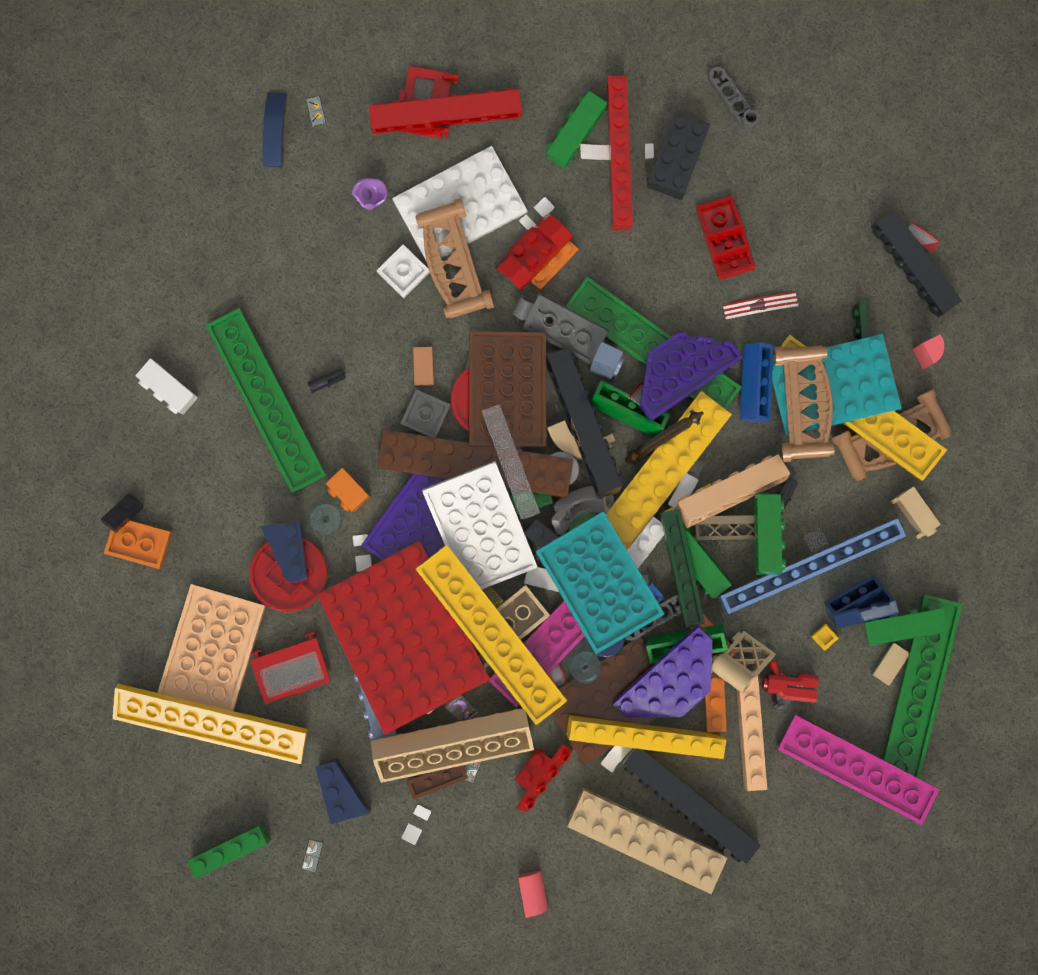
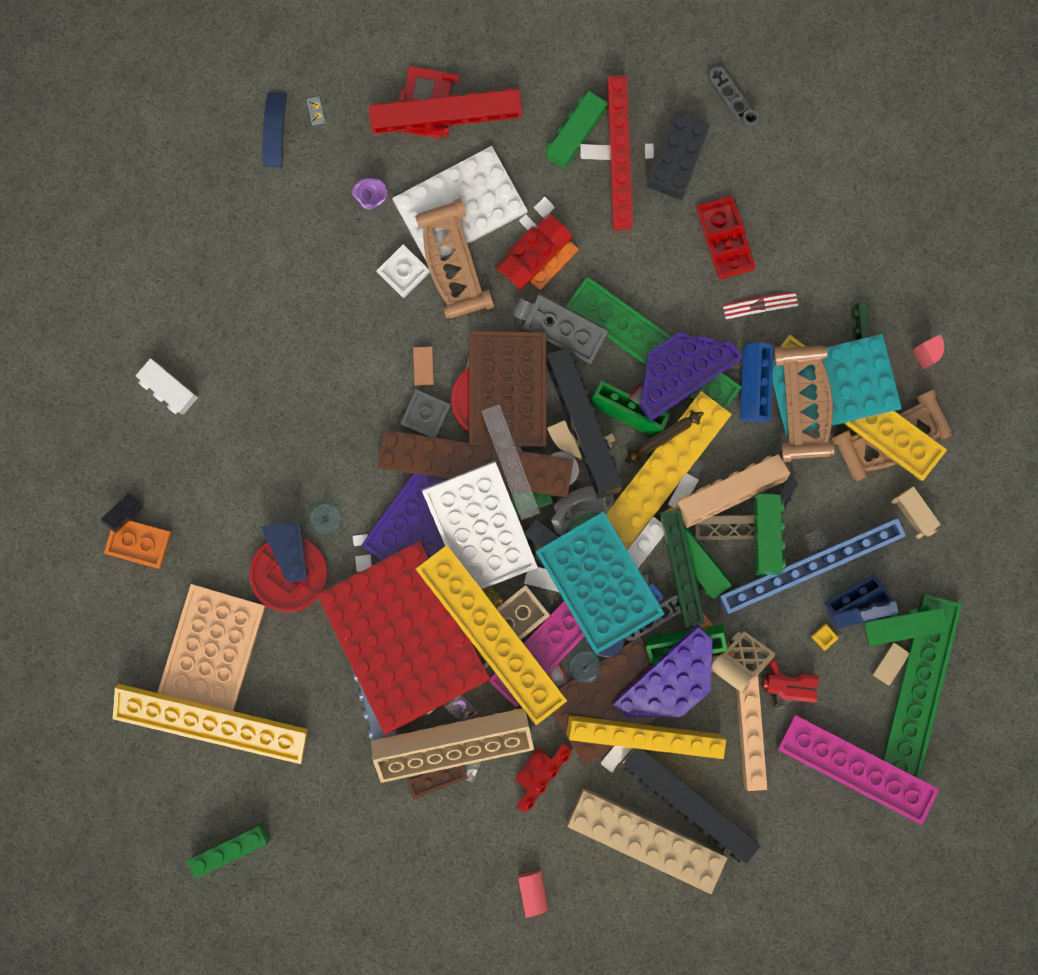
green plate [206,308,327,494] -> none
piece [250,631,331,704] -> none
light grey sticker [301,839,323,873] -> none
black axle [307,368,346,393] -> none
dark blue wedge [316,759,371,824] -> none
orange brick [326,468,370,512] -> none
white sticker [402,805,431,845] -> none
sand blue brick [589,342,624,382] -> none
orange plate [705,673,727,732] -> none
black brick [871,209,962,317] -> none
sticker [909,222,940,253] -> none

